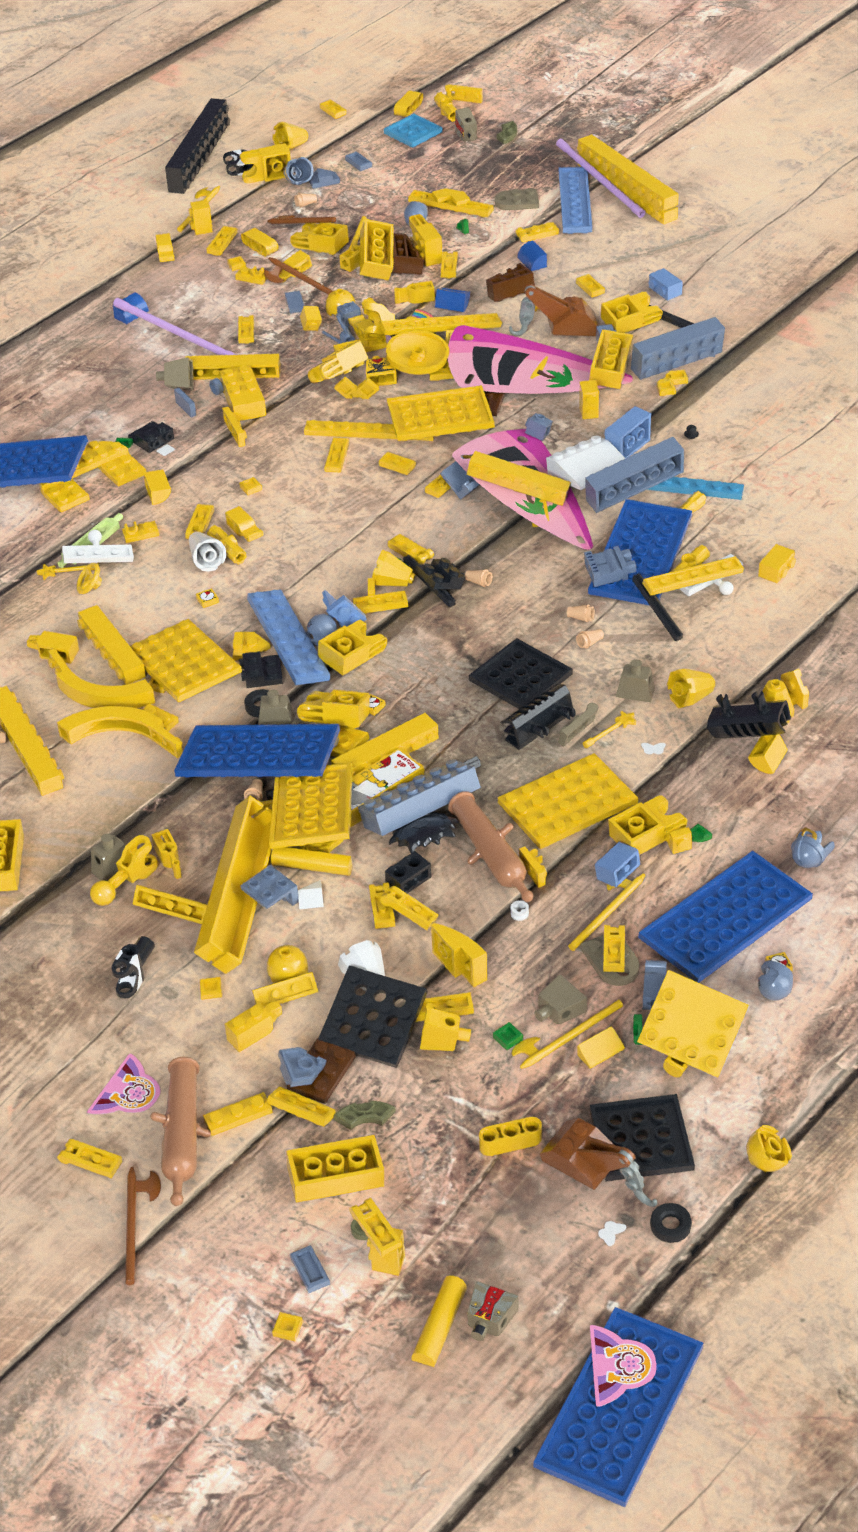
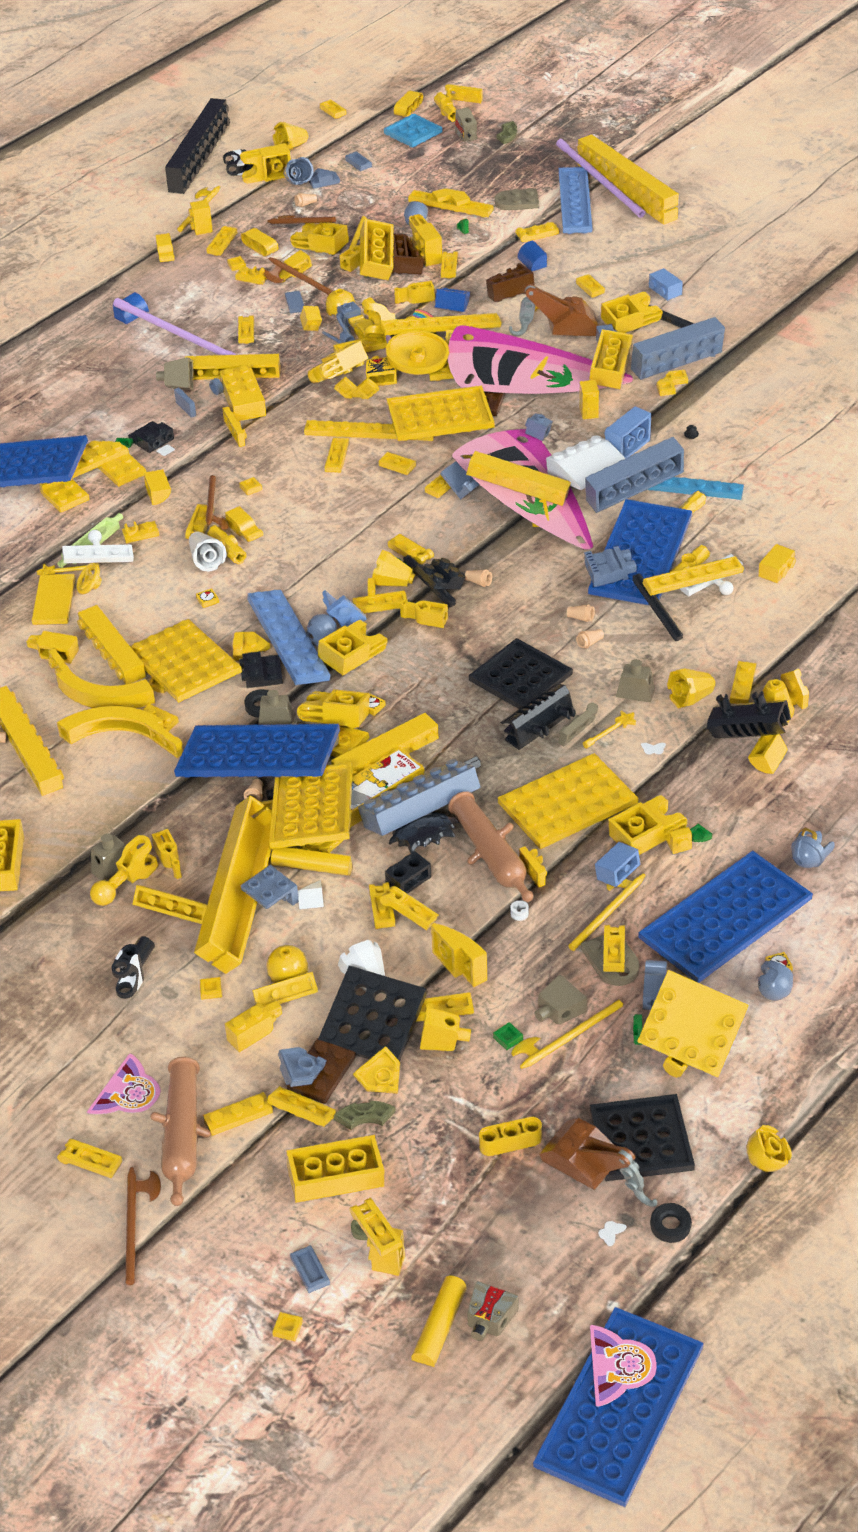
yellow slope [577,1026,625,1069] -> none
none -> yellow tile [32,574,75,625]
none -> dark orange piece [206,475,229,530]
none -> yellow plate [353,1046,400,1094]
none -> yellow piece [400,600,448,628]
none -> yellow plate [730,661,757,704]

